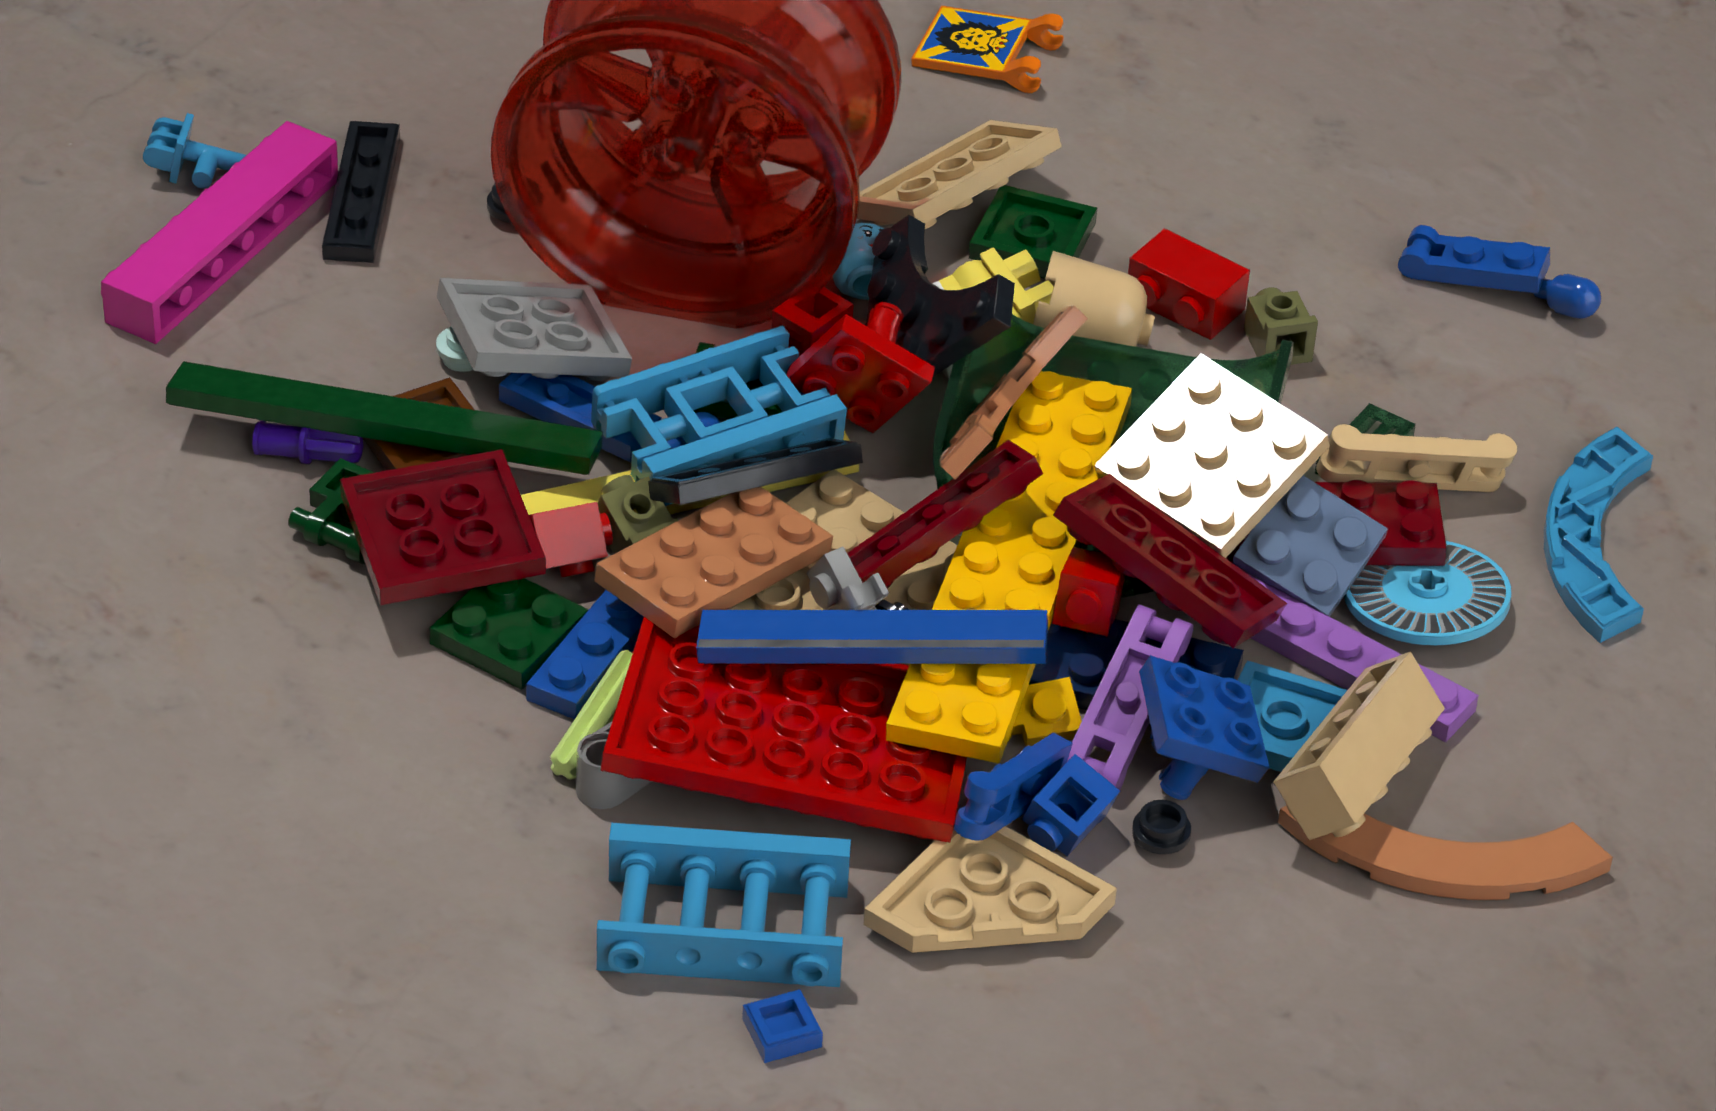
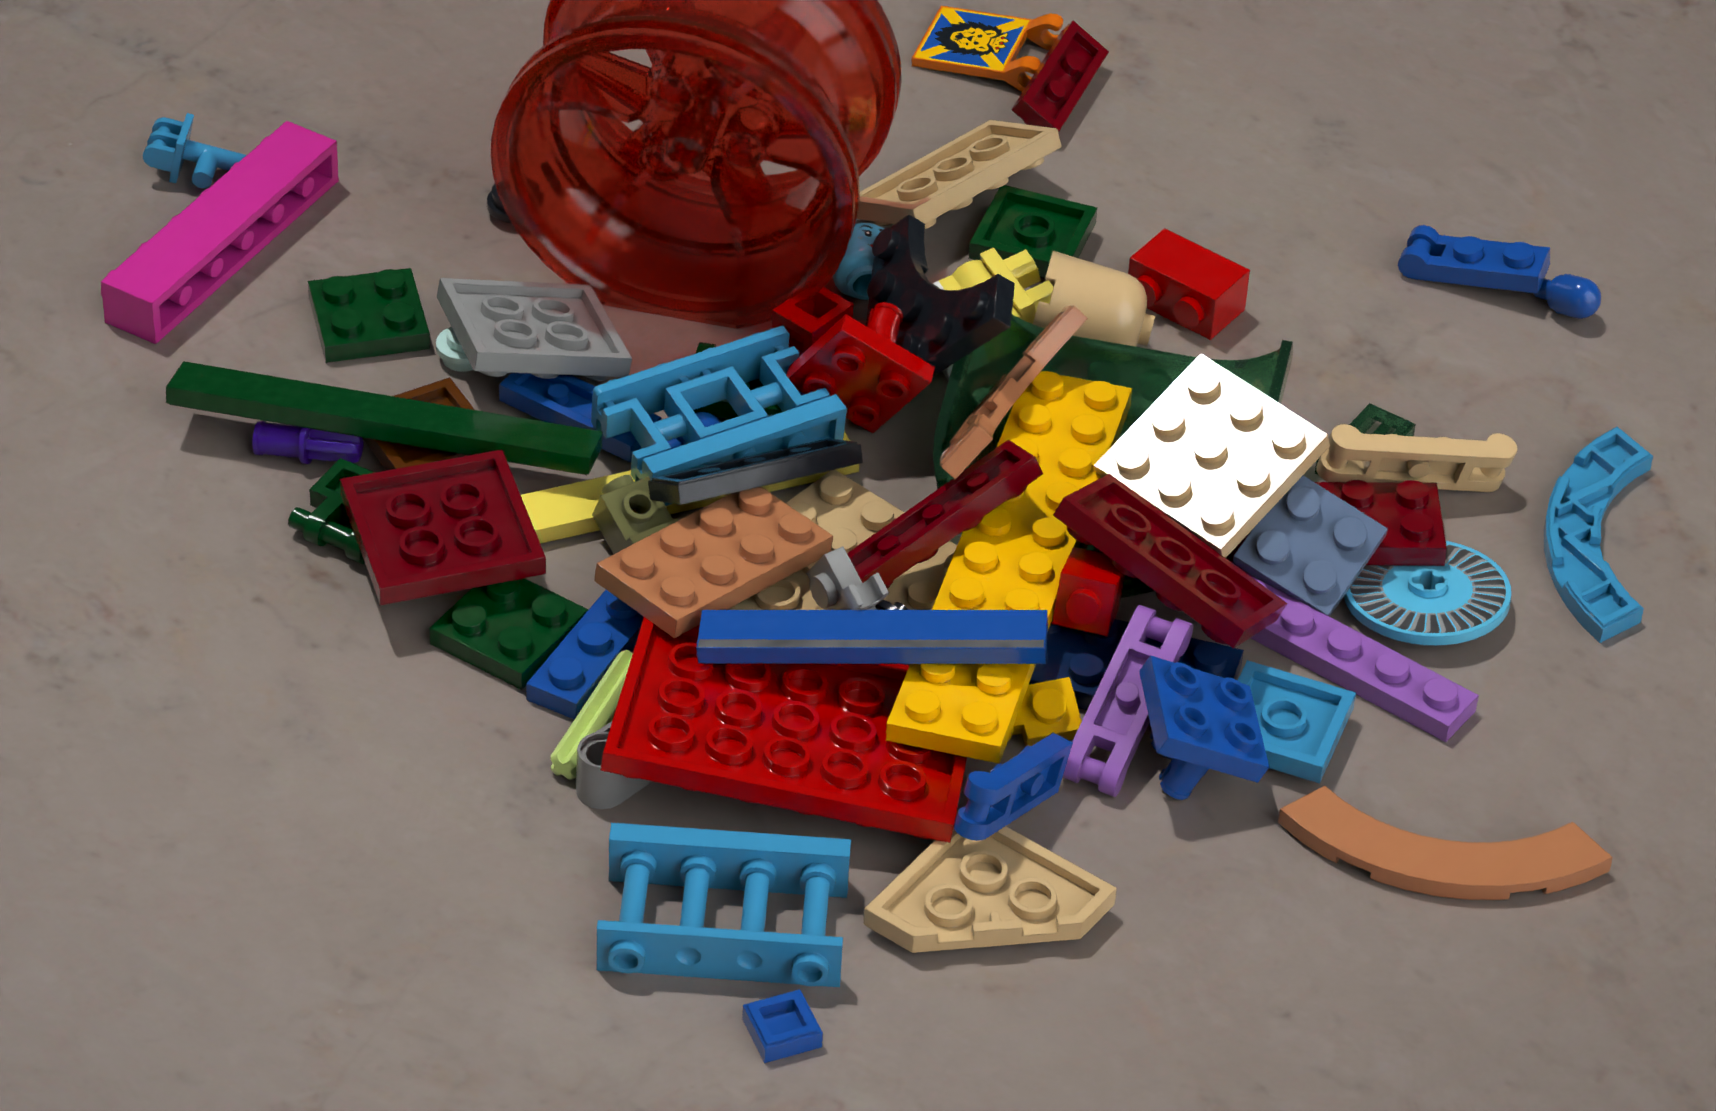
black tile [322,121,400,263] -> none
brick [529,502,613,578] -> none
blue brick [1022,754,1120,857] -> none
black plate [1132,799,1191,854] -> none
olive brick [1244,287,1318,368] -> none
tan brick [1273,651,1445,840] -> none
none -> dark green plate [308,268,430,363]
none -> dark red plate [1011,20,1109,132]

